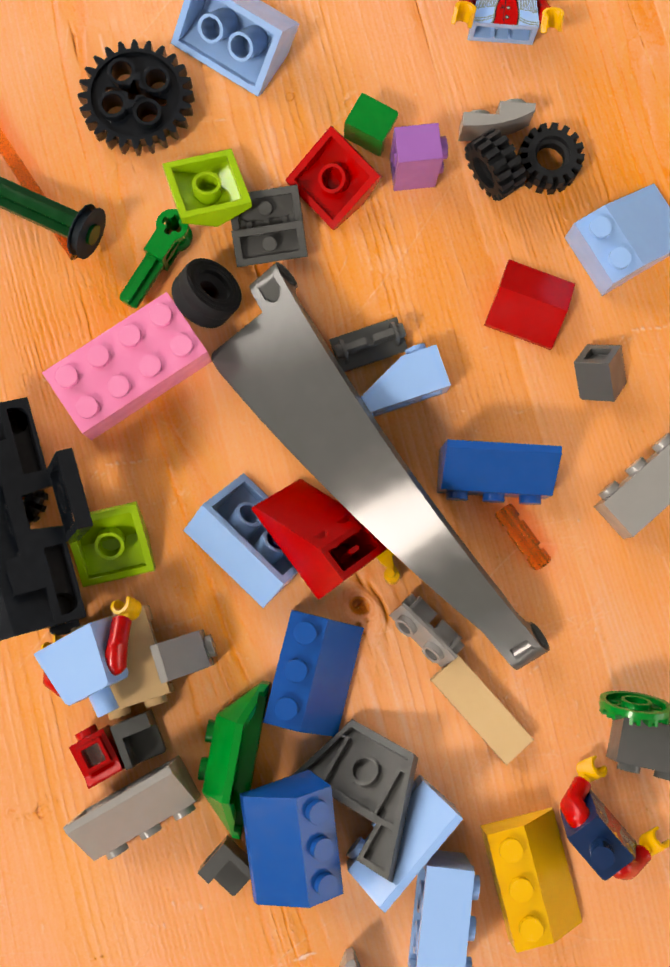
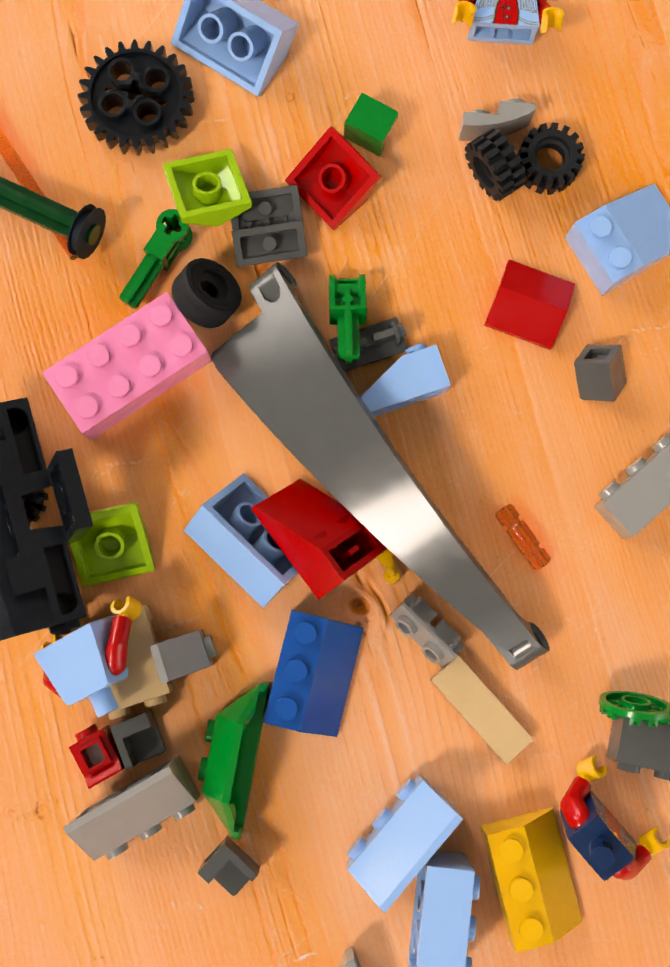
blue slope [240,770,344,908] -> none
dark grey wing [293,719,418,883] -> none
medium lavender brick [390,123,448,191] -> none
blue slope [437,439,562,505] -> none
none -> green connector [329,274,367,363]

